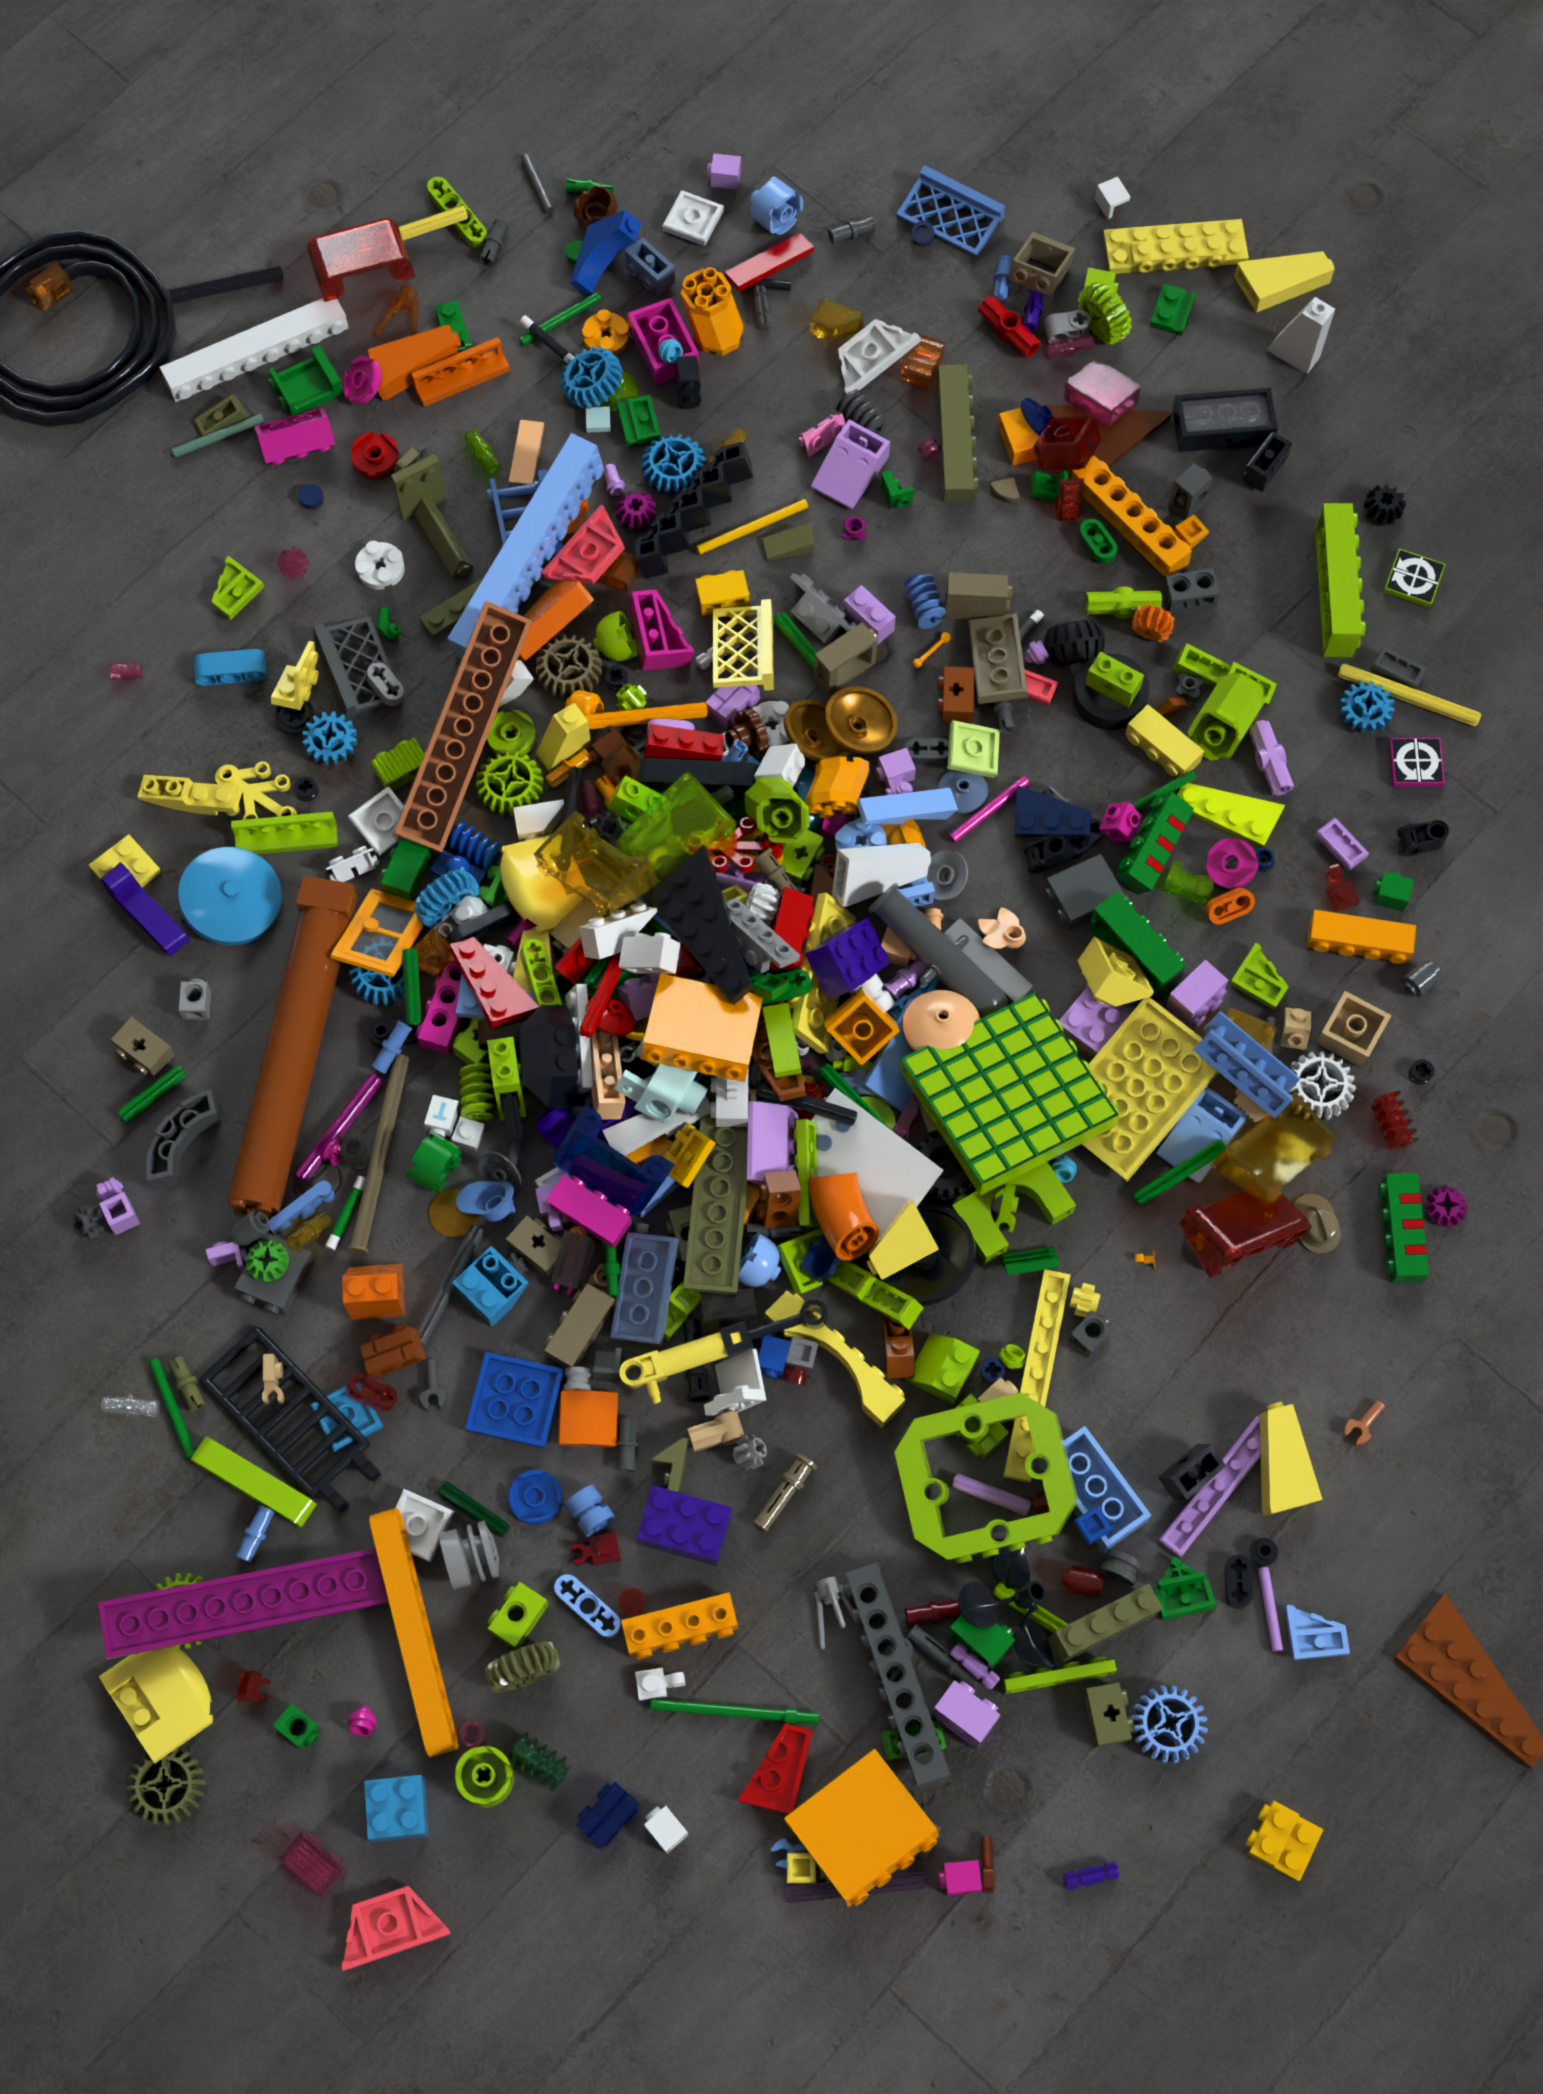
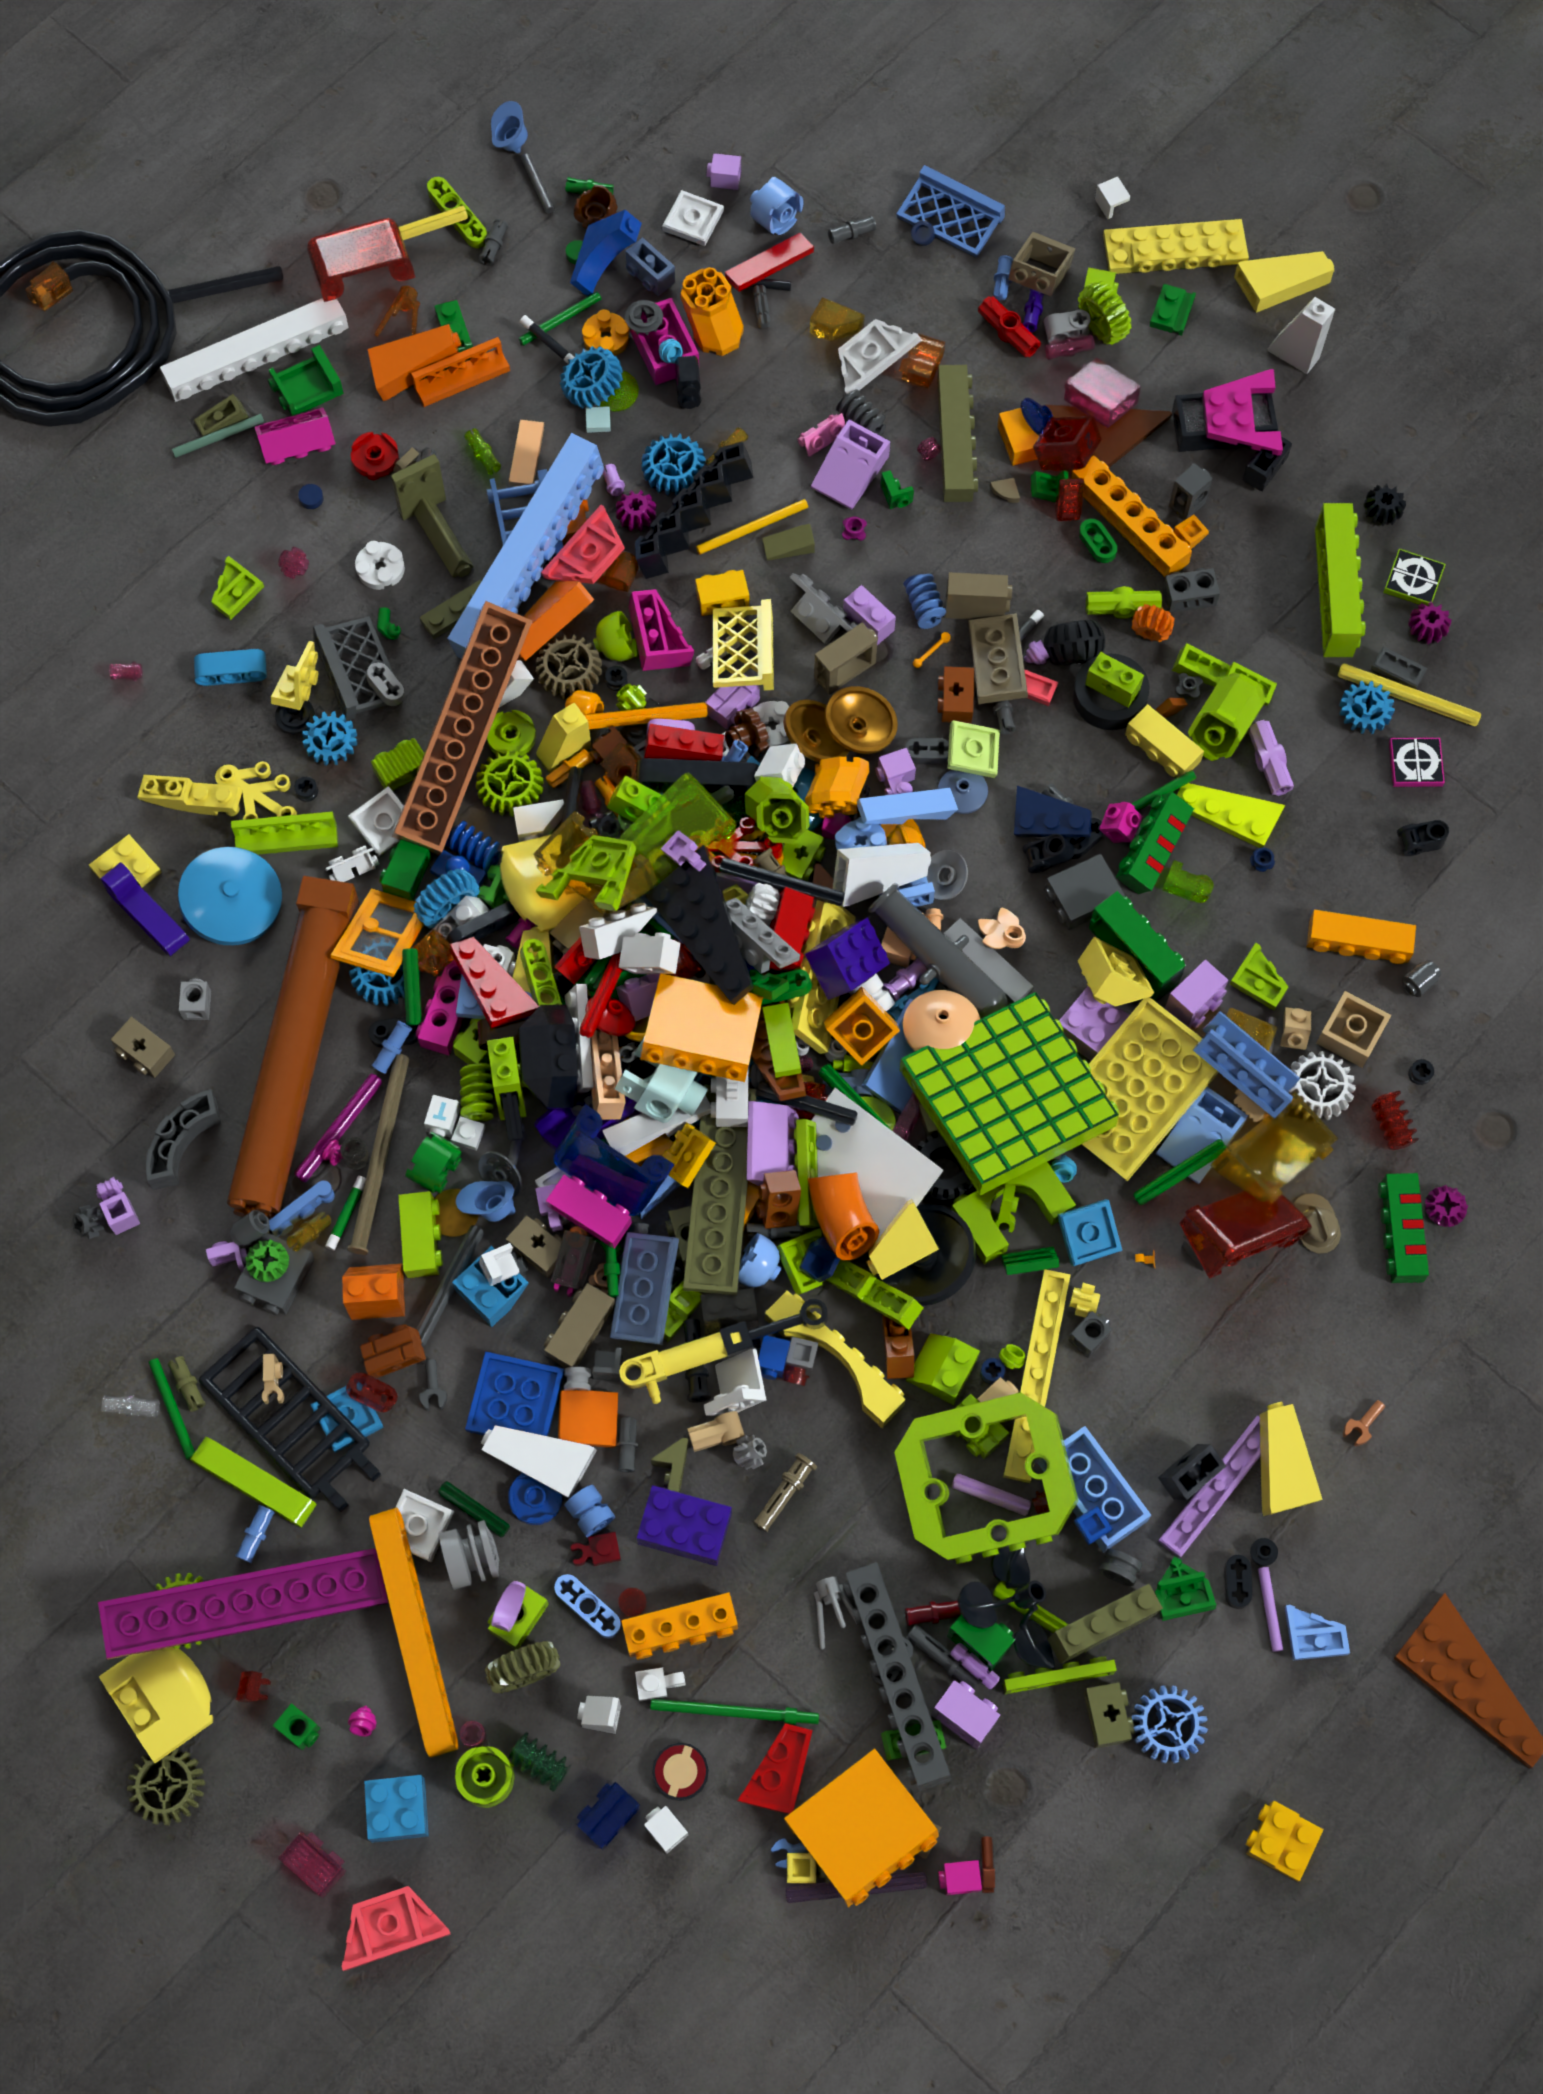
green axle [118,1065,186,1123] -> none
dark pink tile [342,356,381,405] -> none
green plate [617,395,661,447] -> none
green axle [774,612,817,670] -> none
clear red plate [819,854,837,878] -> none
dark pink bar [949,776,1029,843] -> none
clear red brick [1062,1565,1104,1598] -> none
dark purple axle [1063,1861,1119,1890] -> none
orange plate [1205,888,1255,925] -> none
dark pink plate [1206,838,1259,890] -> none
lavender plate [1315,818,1369,871] -> none
clear red plate [1326,863,1360,912] -> none
green brick [1372,872,1414,912] -> none
none -> lime brick [399,1191,443,1278]
none -> white panel [479,1243,519,1286]
none -> white slope [481,1425,597,1499]
none -> medium blue piece [491,101,528,153]
none -> lavender helmet [491,1581,526,1632]
none -> lime wing [536,835,636,911]
none -> white slope [577,1696,621,1734]
none -> dark grey gear [625,300,663,335]
none -> tile [652,1742,709,1801]
none -> lavender plate [661,830,706,872]
none -> black axle [719,858,845,906]
none -> dark azure tile [1057,1199,1122,1266]
none -> dark pink wing [1202,369,1283,455]
none -> magenta gear [1408,601,1451,645]

